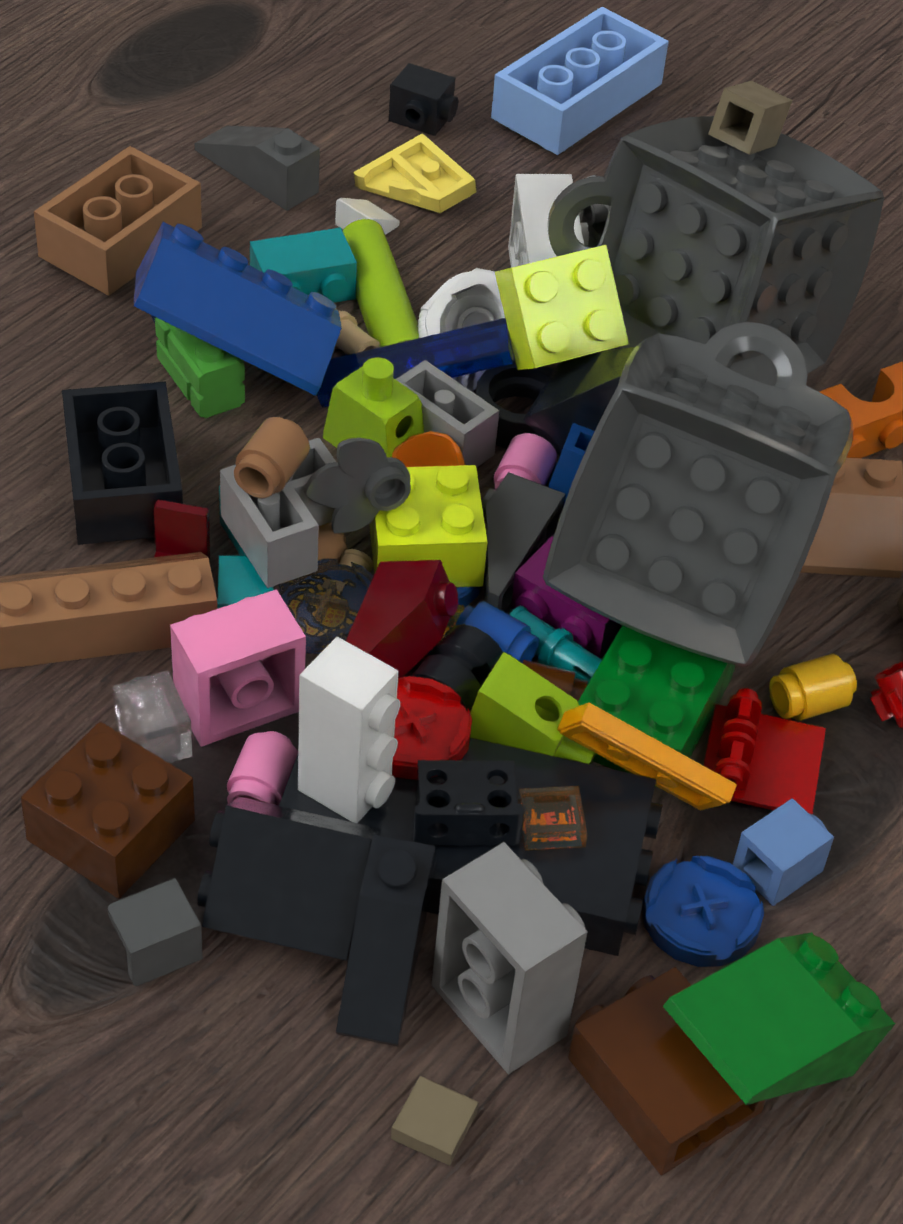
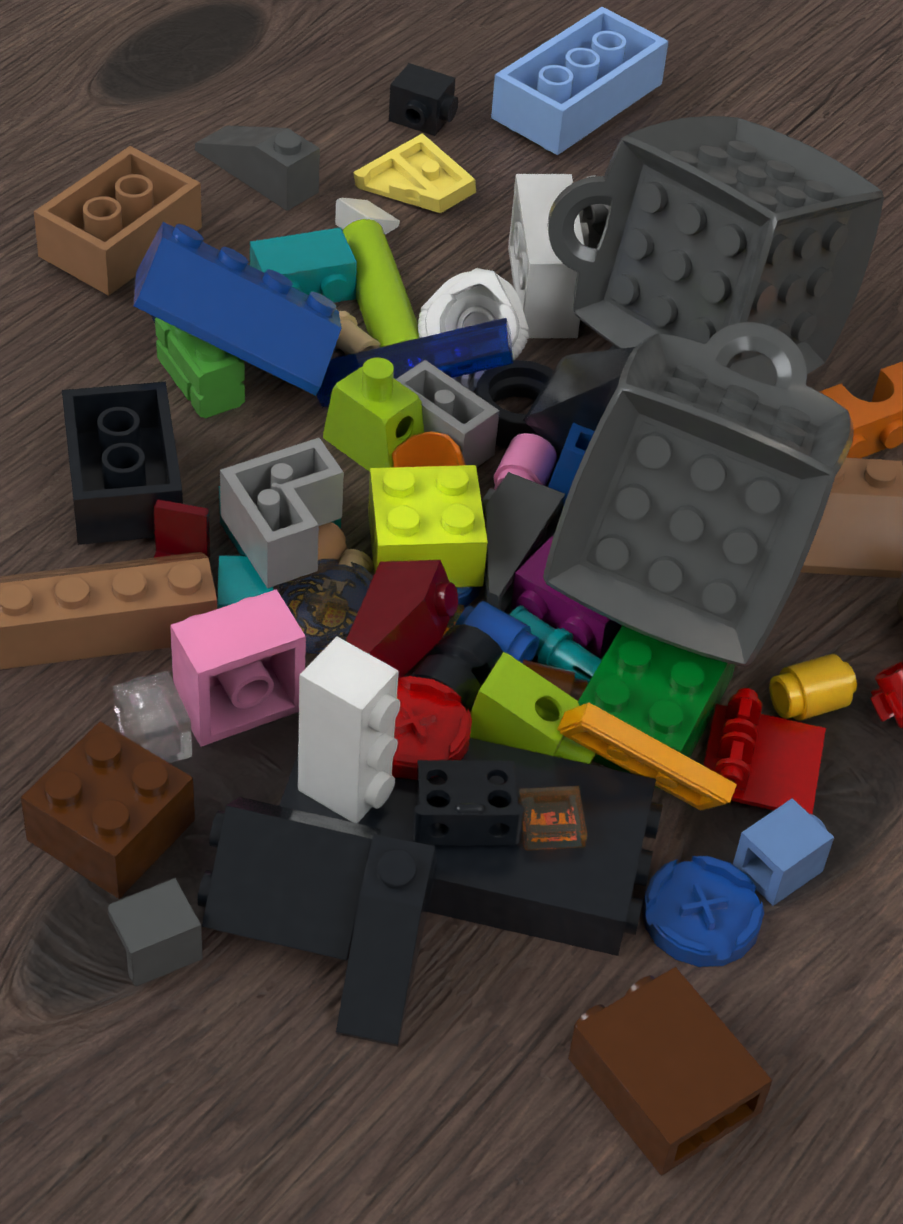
bright pink brick [227,731,298,806] -> none
medium nougat brick [234,417,310,498] -> none
dark grey plate [304,438,411,533] -> none
dark tan tile [391,1076,479,1166] -> none
light grey brick [431,842,588,1075] -> none
neon yellow brick [495,245,629,370] -> none
green slope [663,932,896,1105] -> none
dark tan brick [708,81,793,155] -> none

